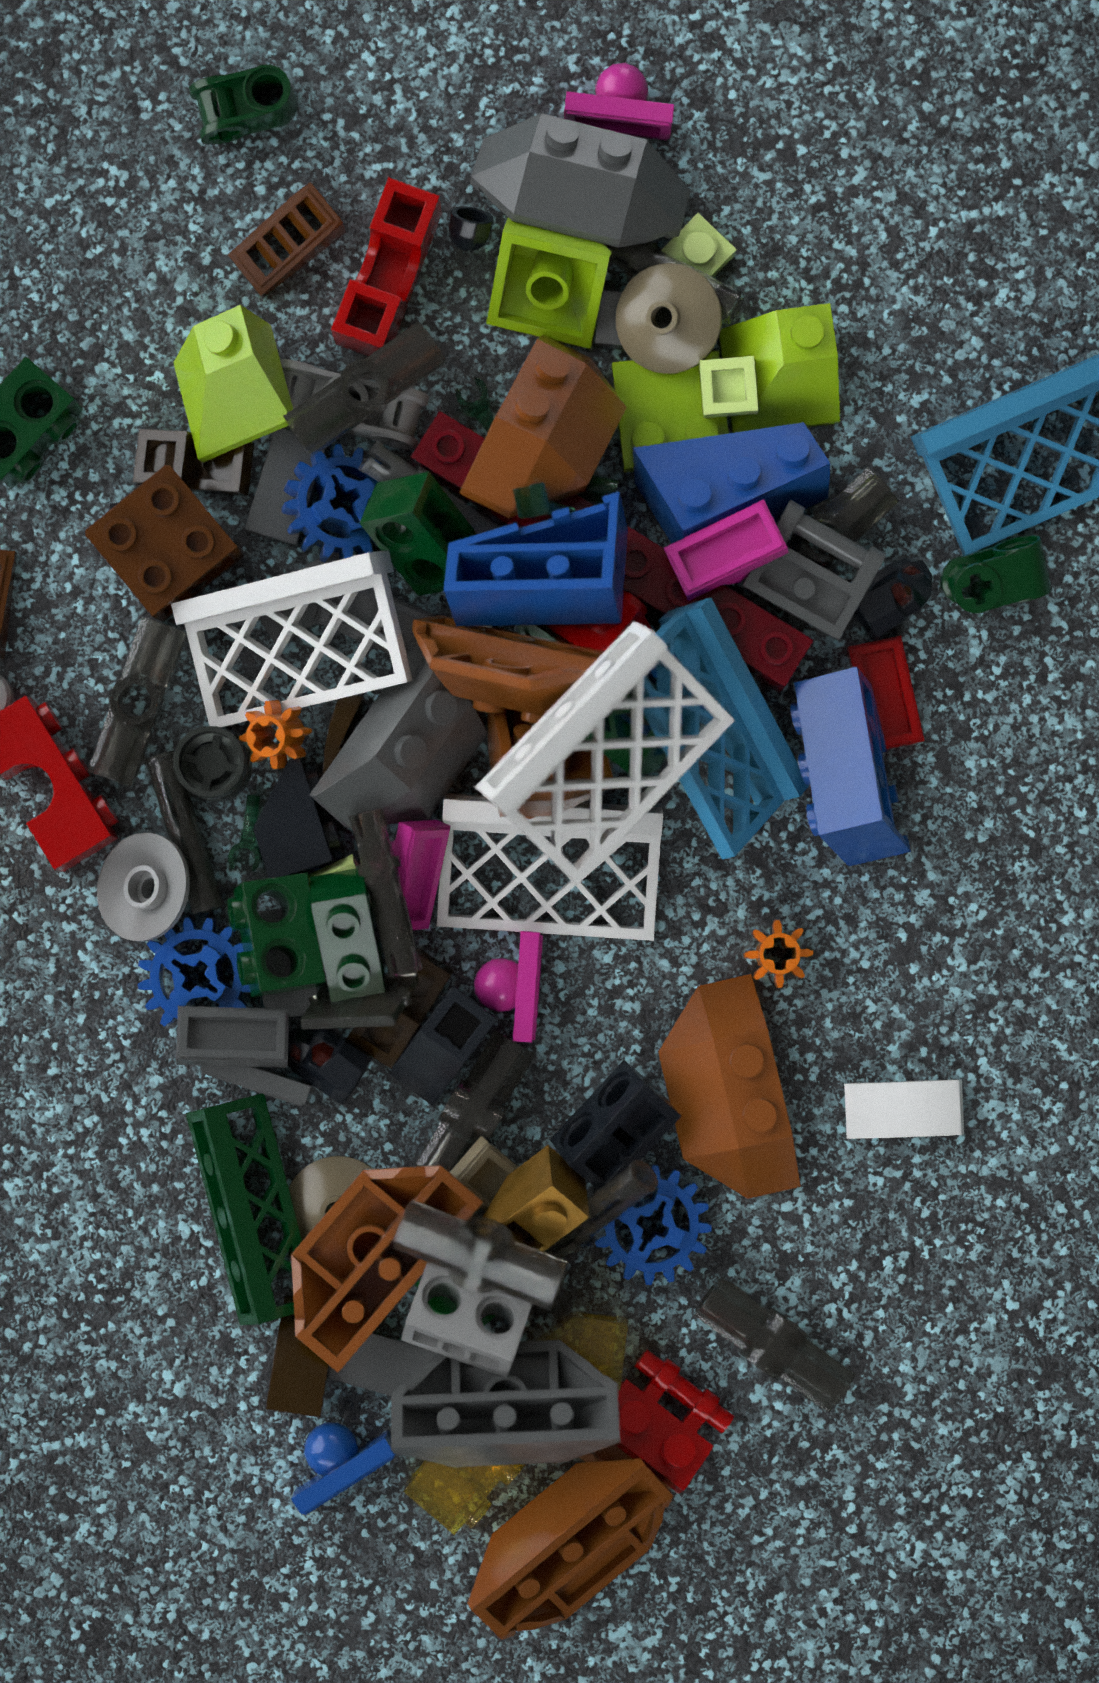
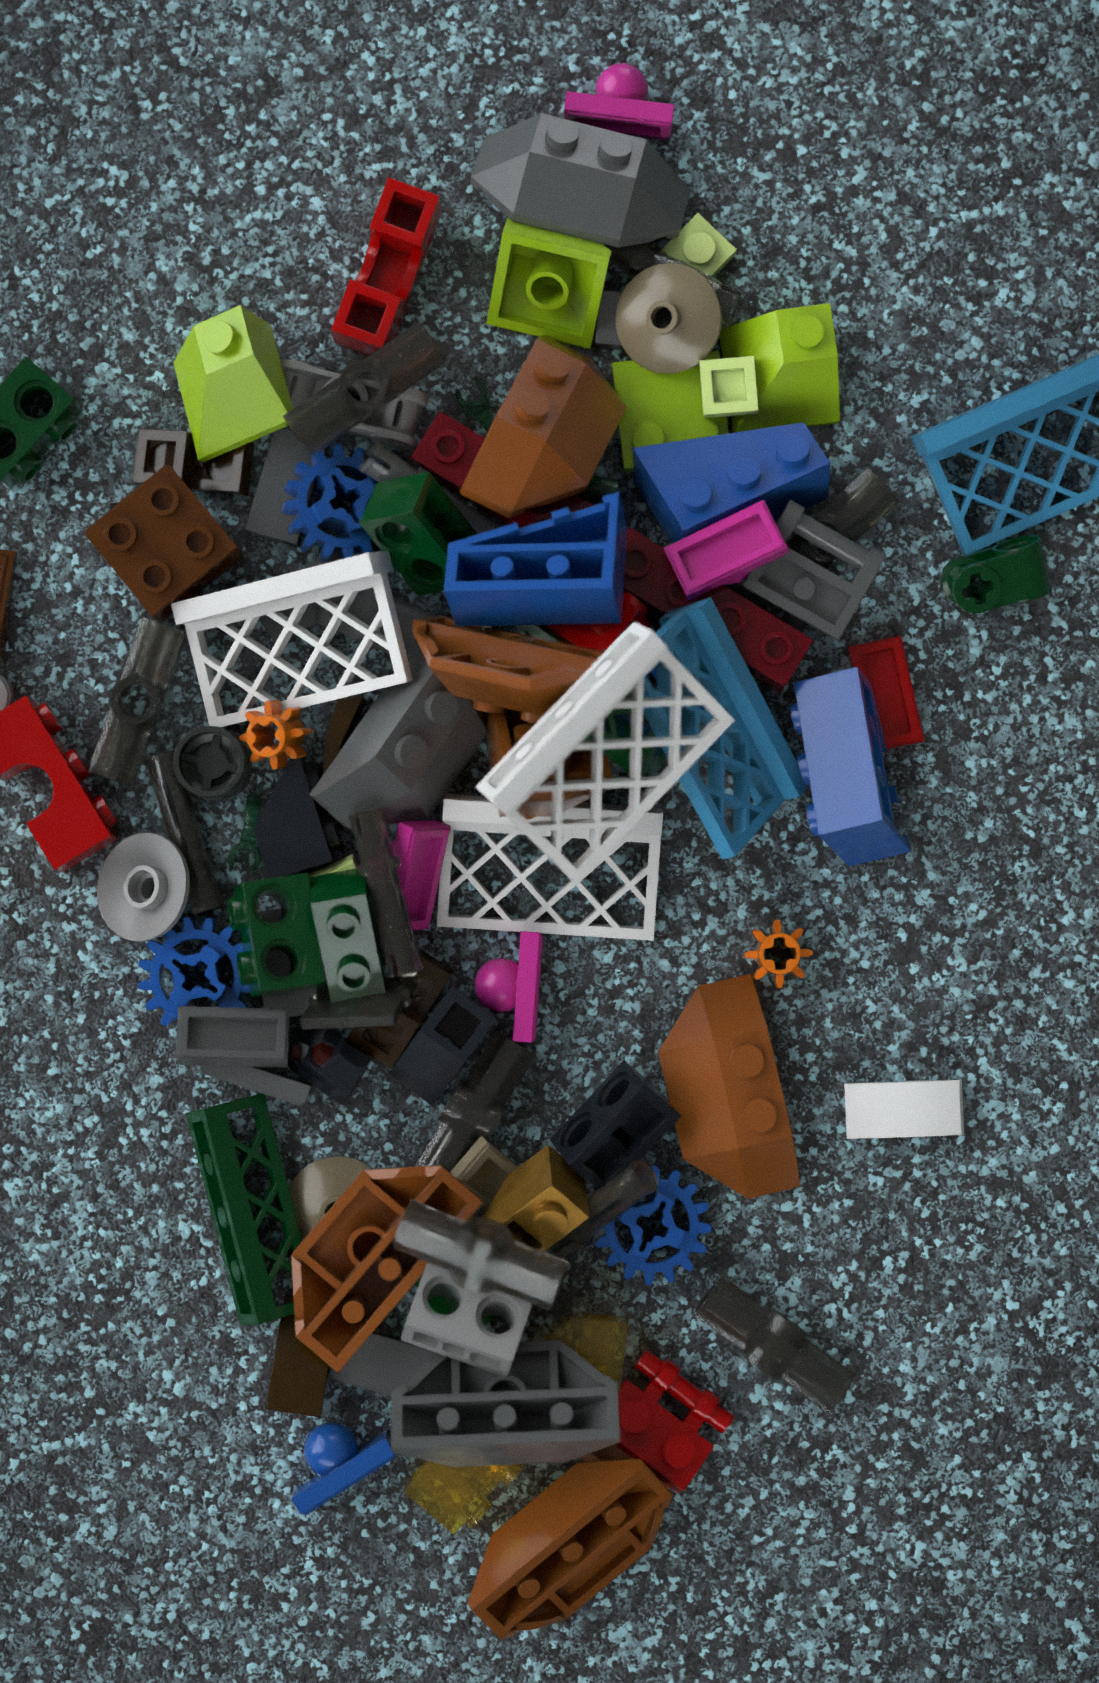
dark green piece [189,65,298,144] -> none
reddish brown slope [228,182,346,298] -> none
black hinge [448,206,494,251] -> none
clear green hand [513,482,576,519] -> none
black rock [853,558,932,641] -> none

